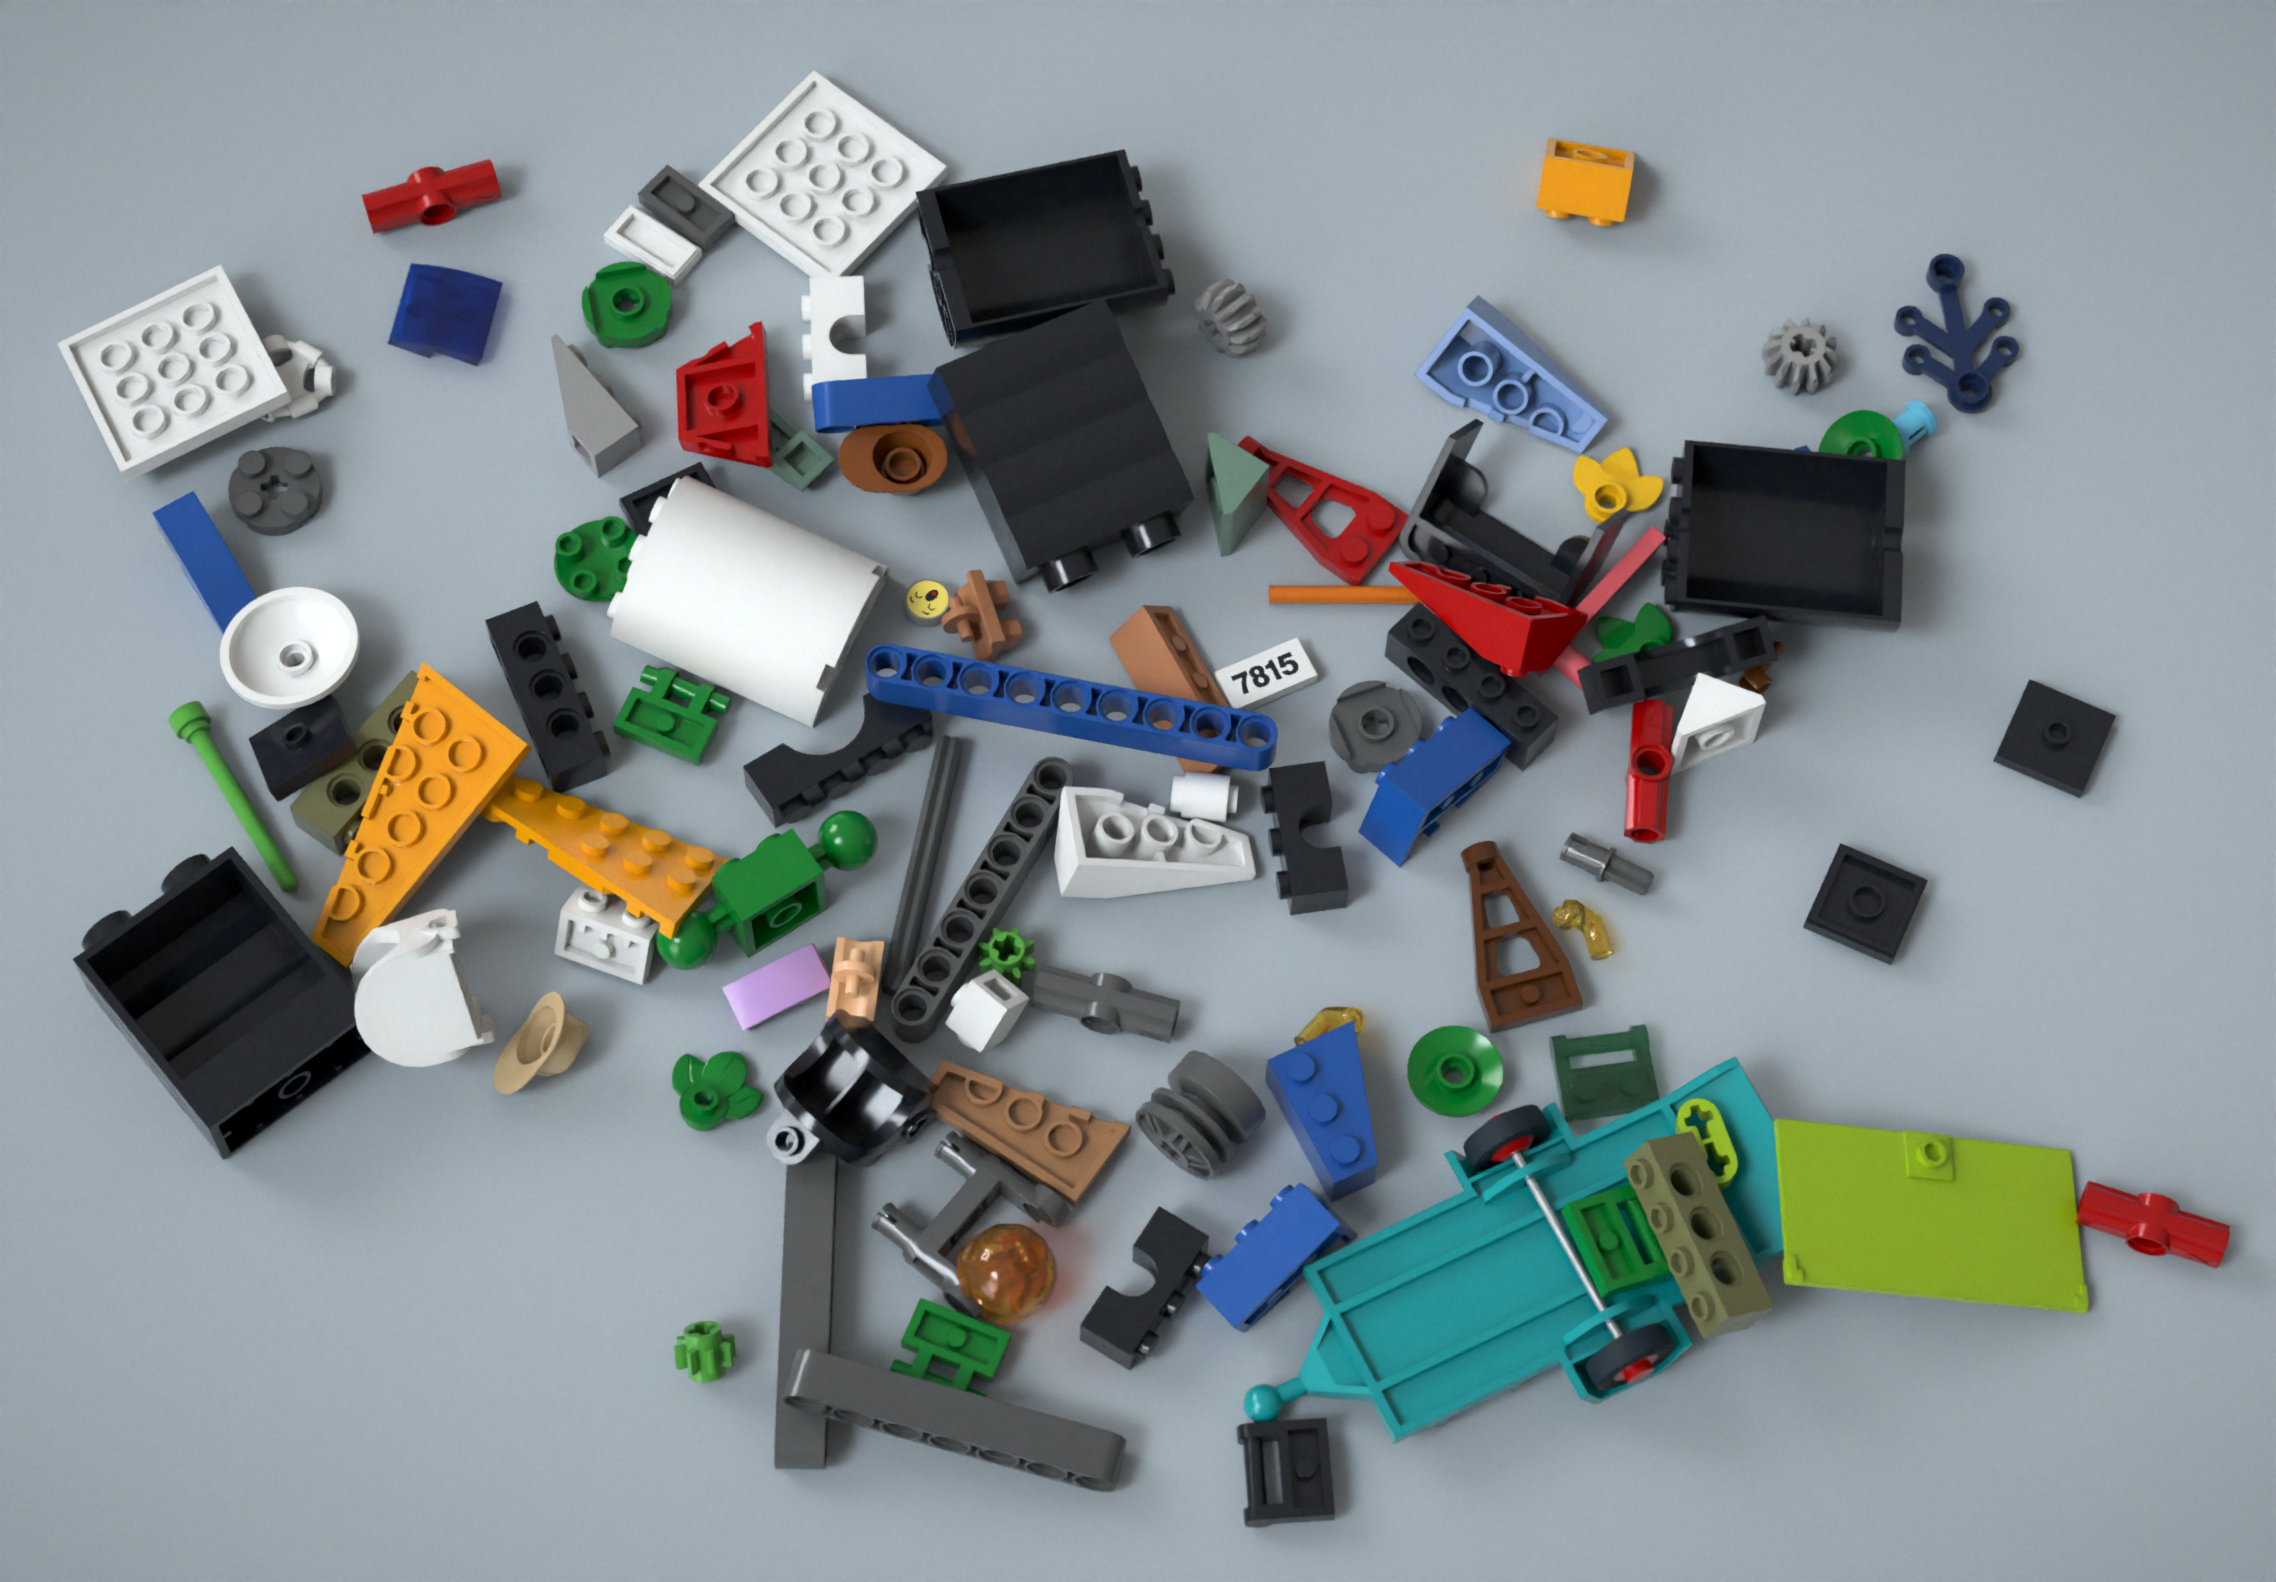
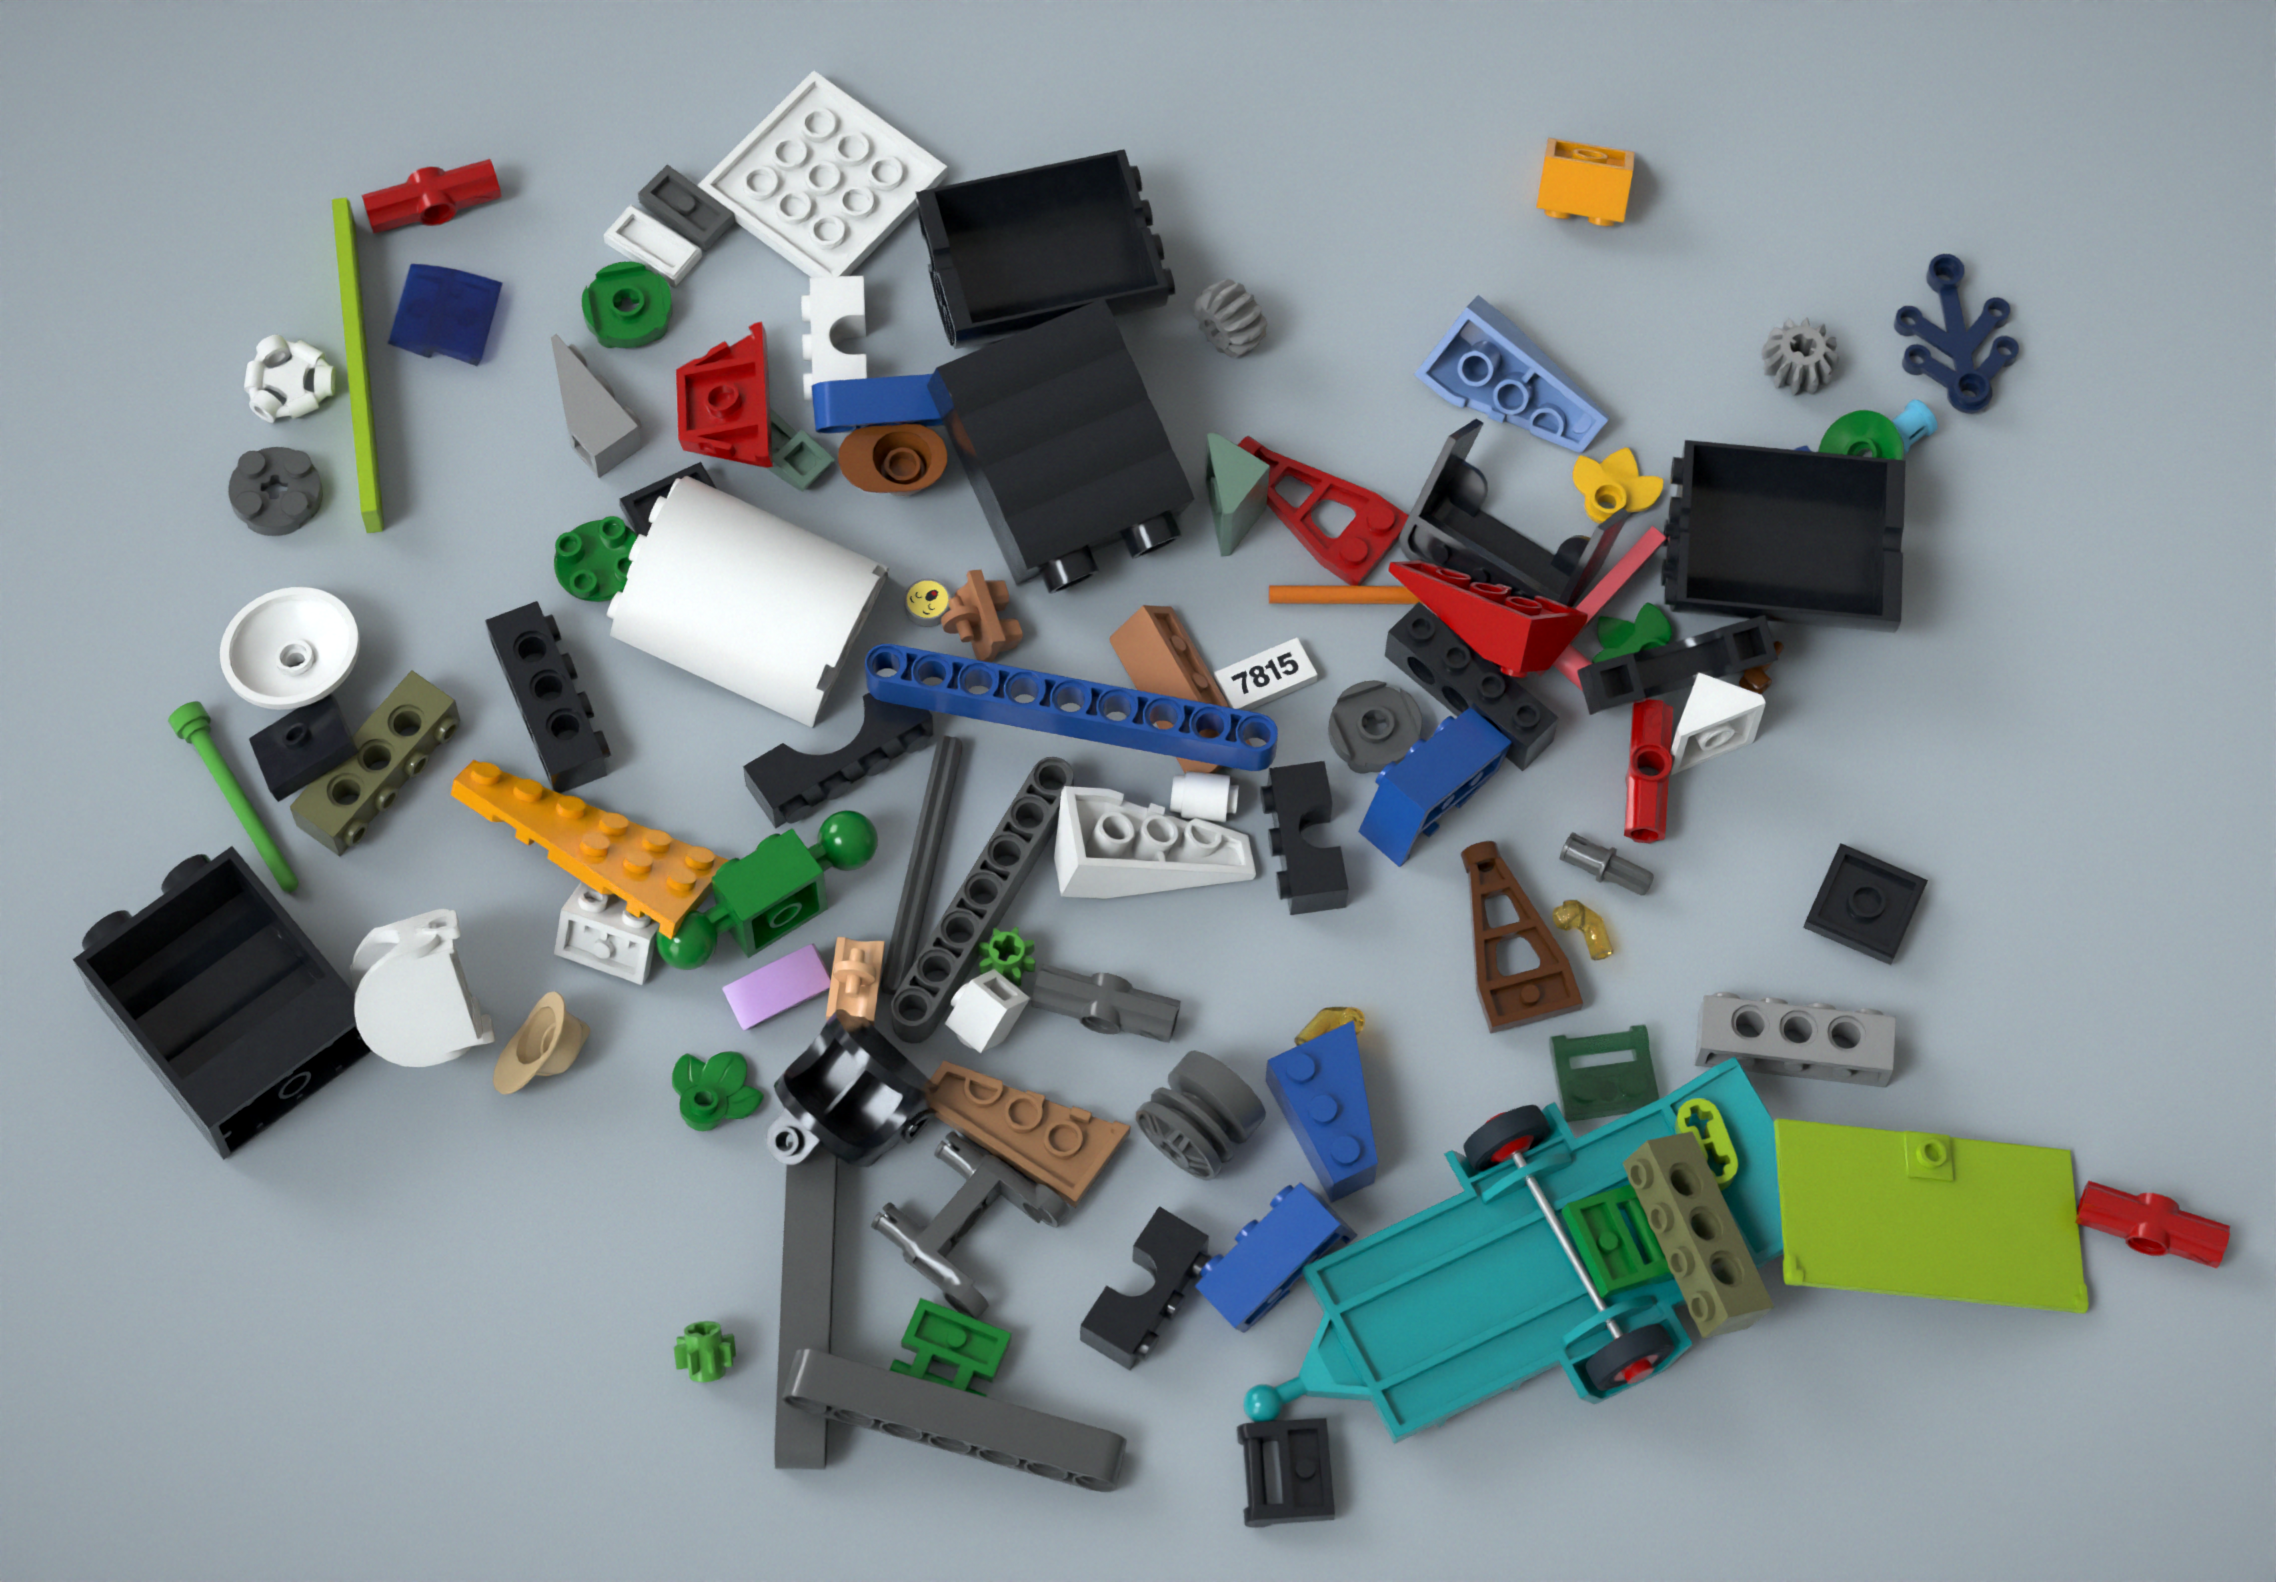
white plate [57,264,292,482] -> none
blue slope [153,491,257,635] -> none
light orange wing [311,662,532,971] -> none
green plate [613,665,732,767] -> none
clear orange cylinder [957,1223,1058,1325] -> none
green dish [1407,1025,1503,1118] -> none
black plate [1993,679,2116,798] -> none
none -> lime tile [331,197,385,534]
none -> light grey brick [1694,992,1896,1088]

